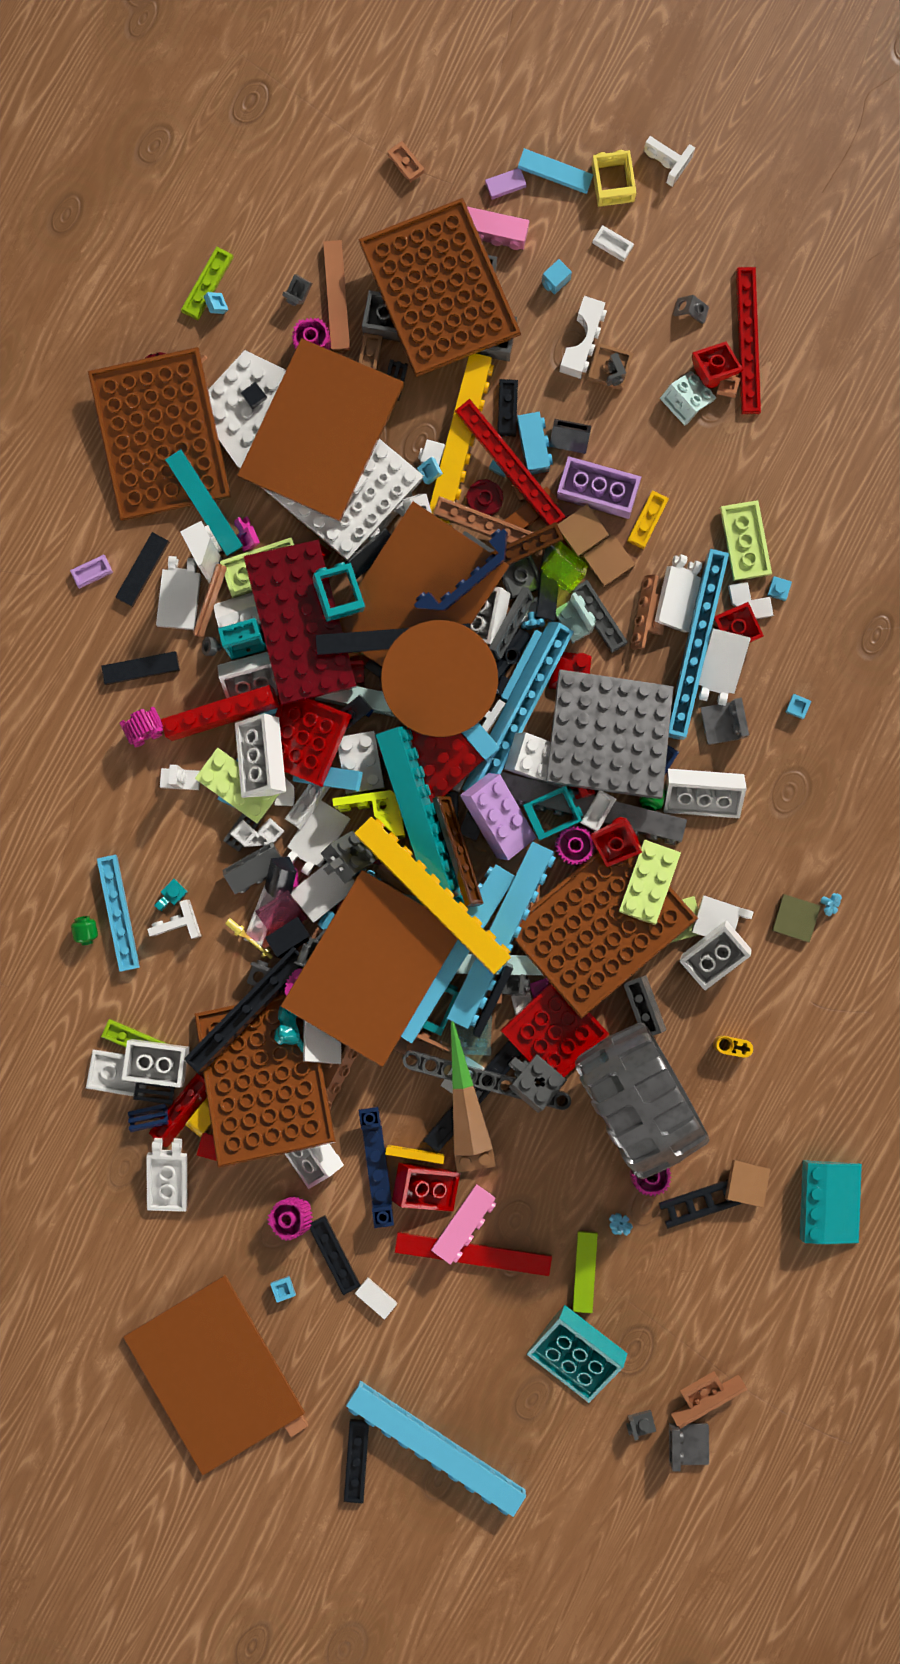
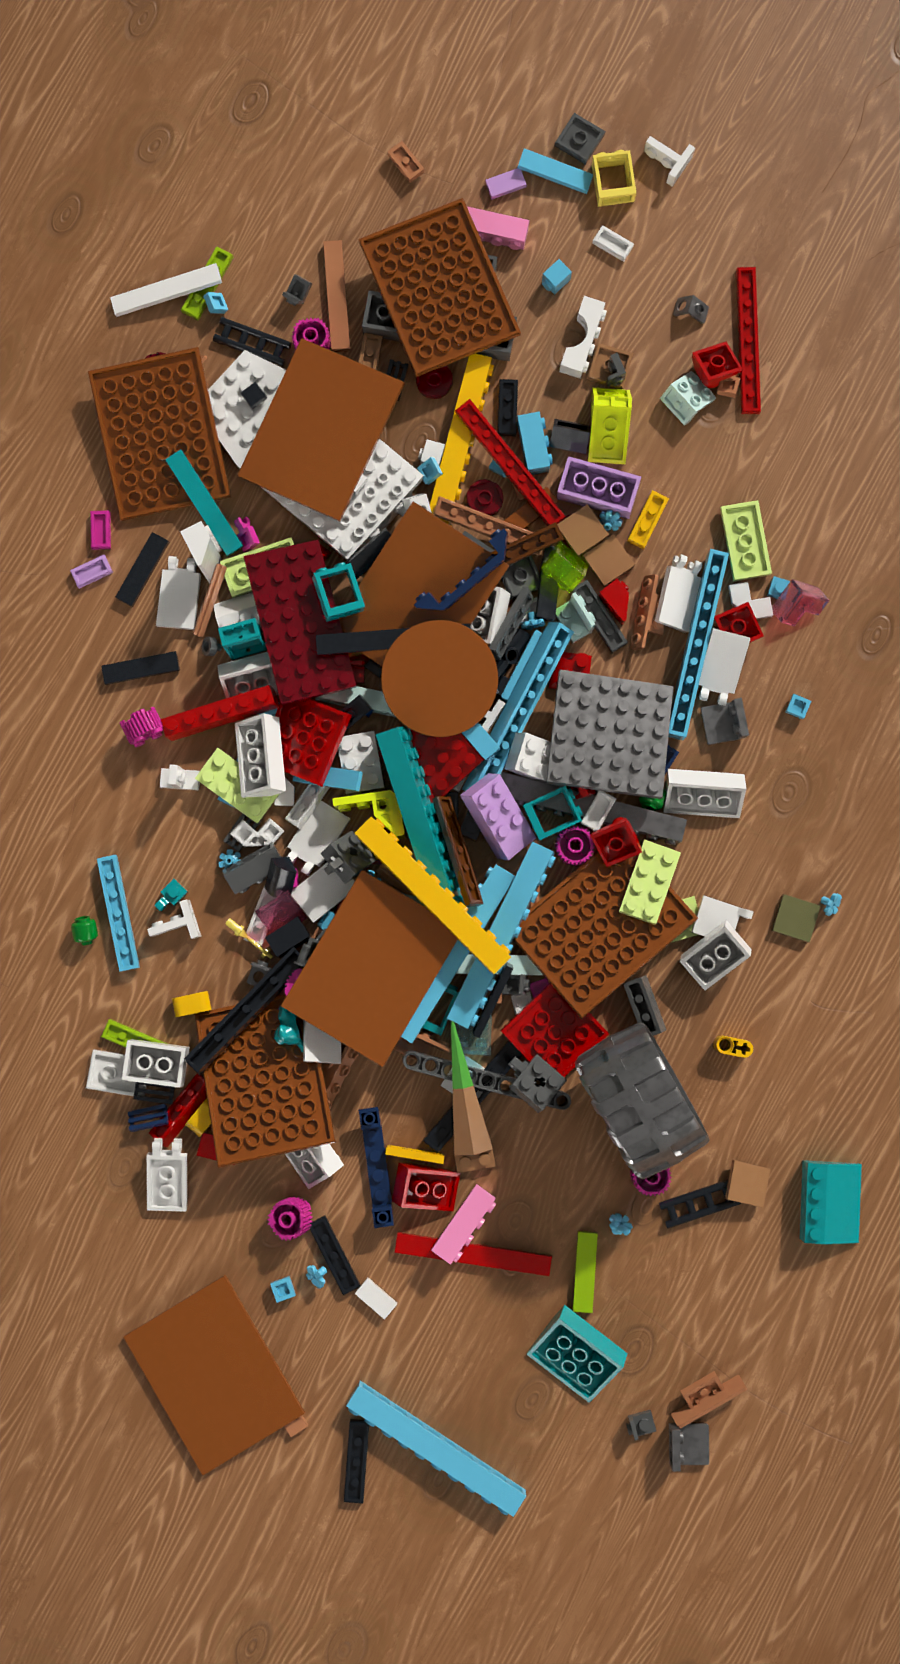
none -> dark pink tile [90,510,111,550]
none -> white tile [110,263,222,317]
none -> yellow beam [172,991,212,1018]
none -> black bar [213,317,292,366]
none -> medium azure plant [218,849,241,869]
none -> medium azure plant [306,1265,327,1289]
none -> dark red tile [416,366,453,399]
none -> dark grey tile [554,113,606,165]
none -> neon yellow bracket [588,387,632,464]
none -> red slope [598,579,629,625]
none -> medium azure plant [599,510,622,531]
none -> clear pink panel [772,579,830,627]

